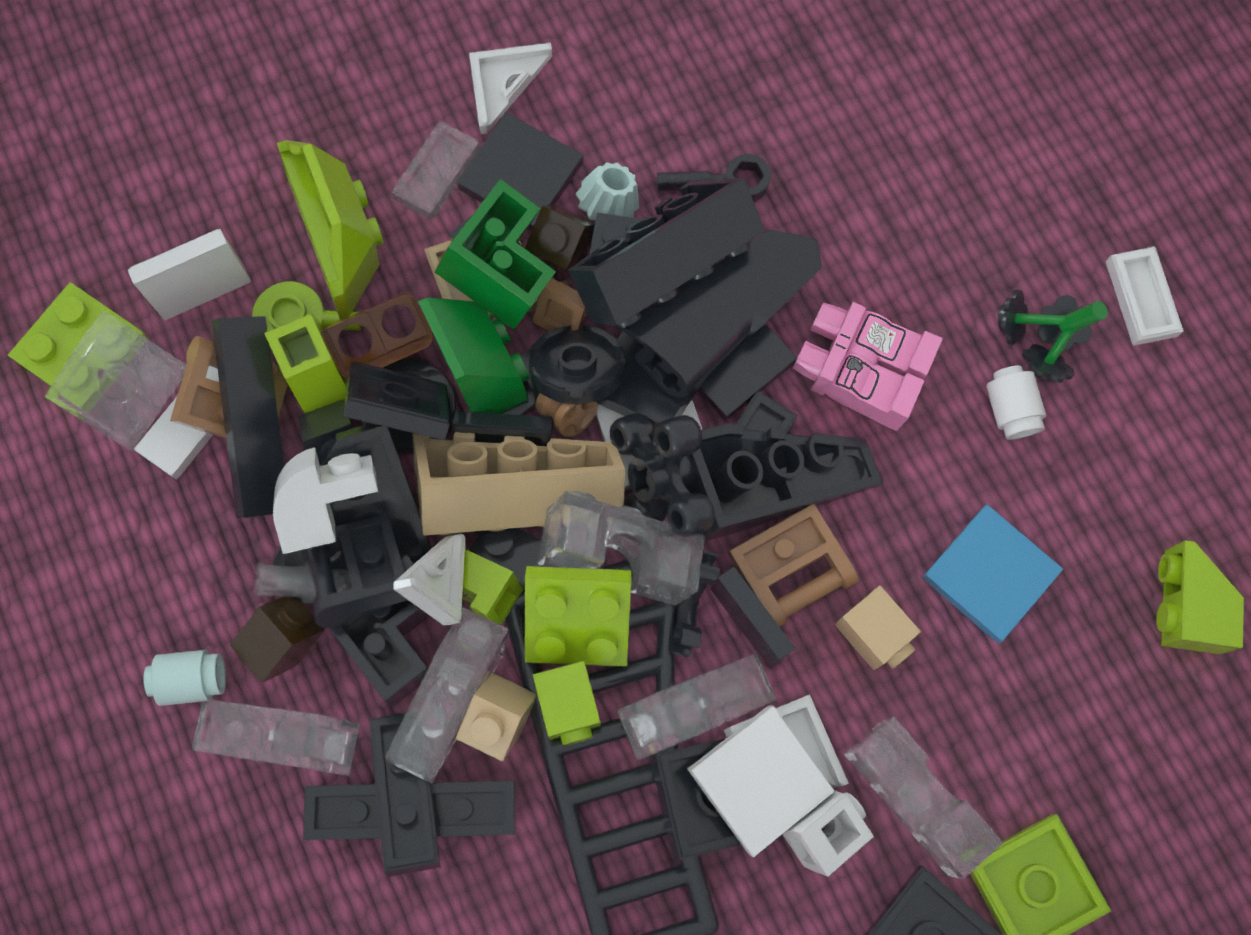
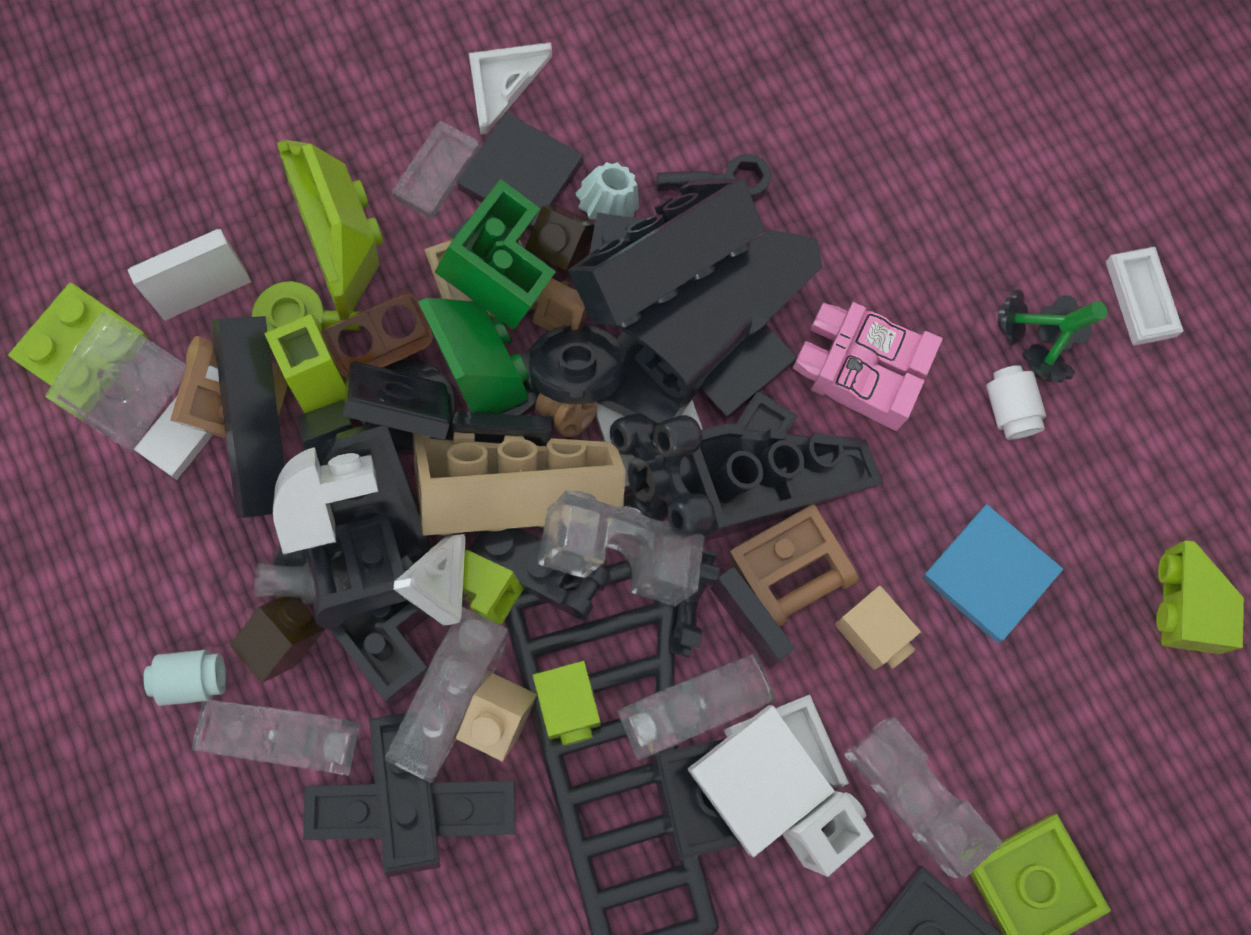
lime plate [525,566,631,666] -> none

